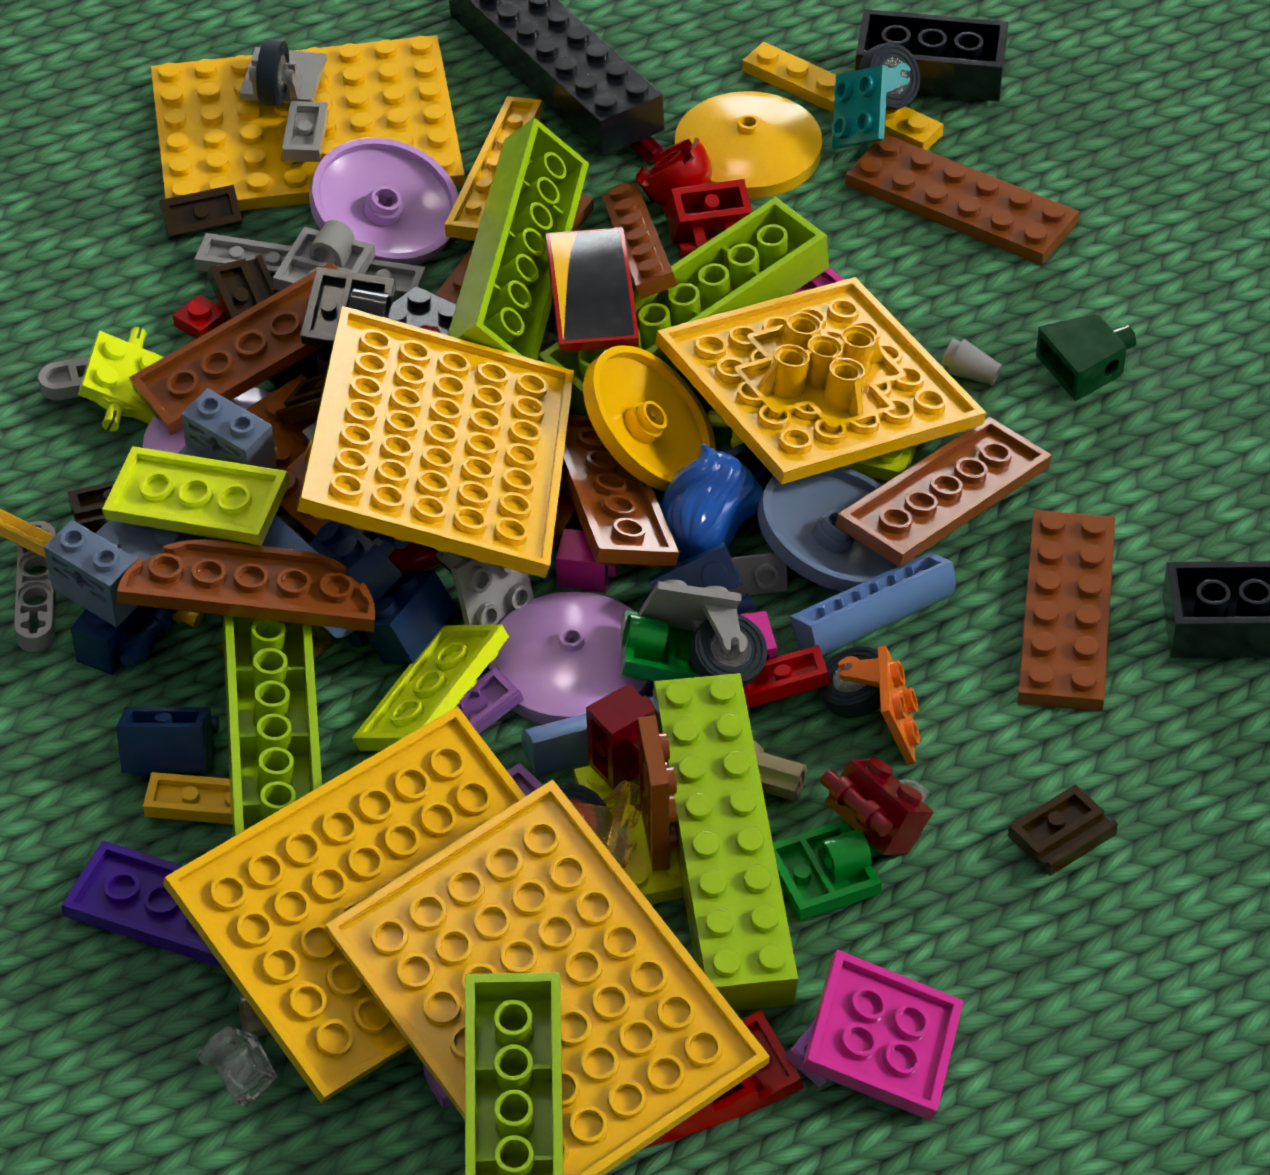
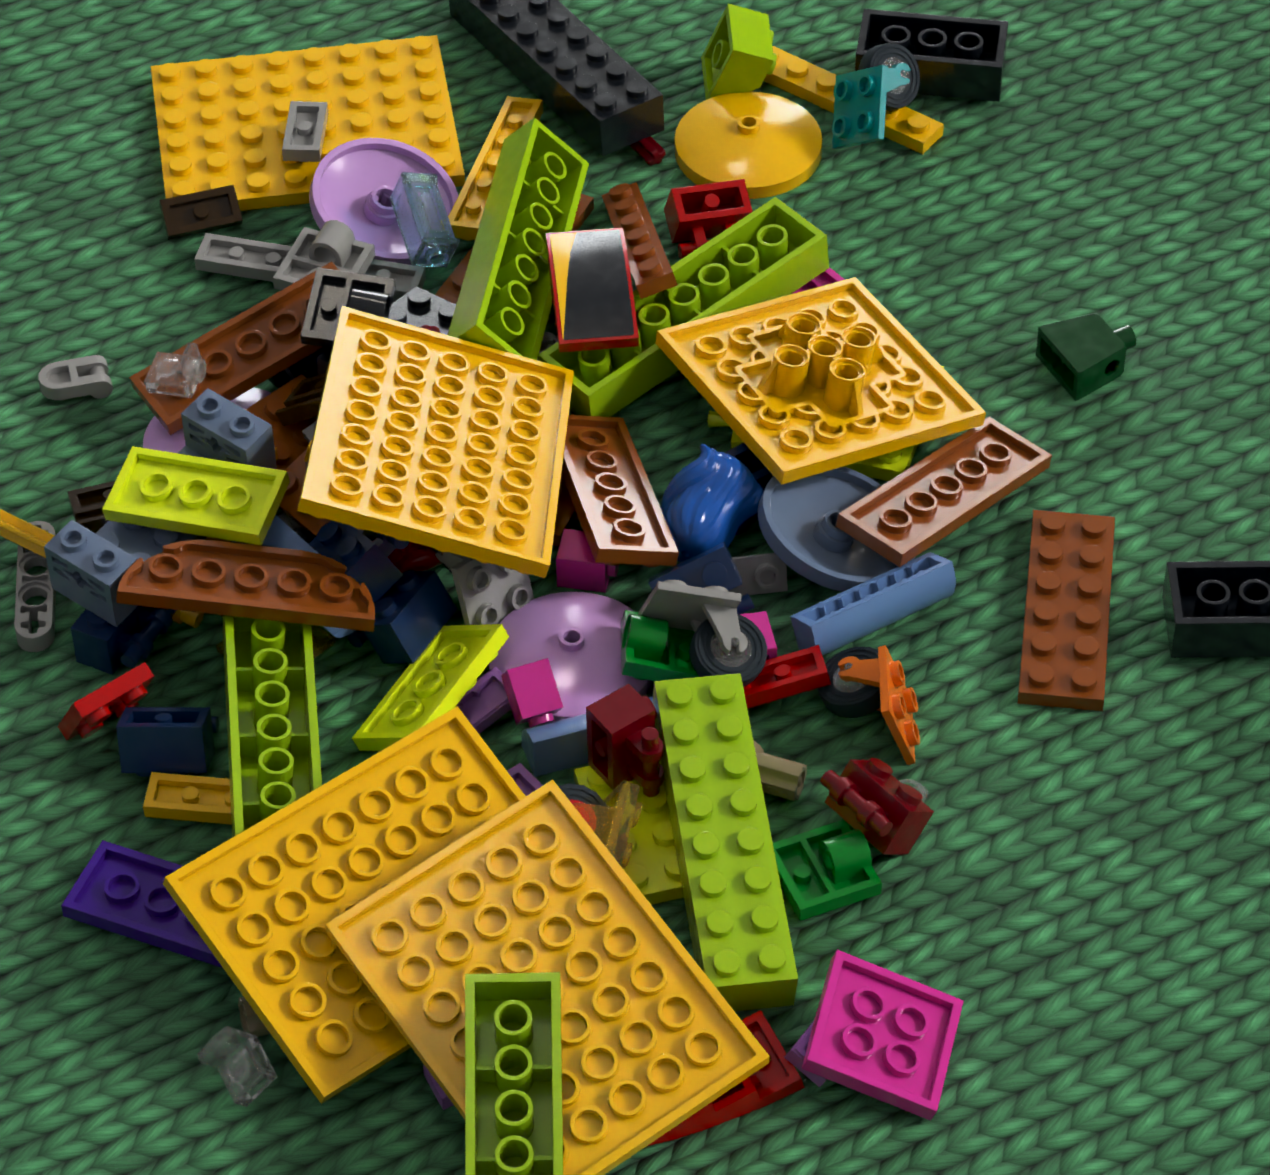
neon yellow plate [77,327,164,432] -> none
red plate [173,294,227,339] -> none
dark brown plate [207,255,278,321] -> none
plate [239,38,327,106] -> none
yellow dish [583,345,716,491] -> none
red cylinder [635,138,712,206] -> none
dark orange plate [638,715,677,872] -> none
dark orange plate [845,133,1079,265] -> none
light grey cone [941,338,1002,386] -> none
dark brown plate [1008,784,1118,876] -> none
none -> red plate [58,662,154,740]
none -> clear bracket [144,342,206,398]
none -> clear light blue window [390,172,460,267]
none -> dark pink brick [501,658,563,728]
none -> lime slope [701,3,777,100]

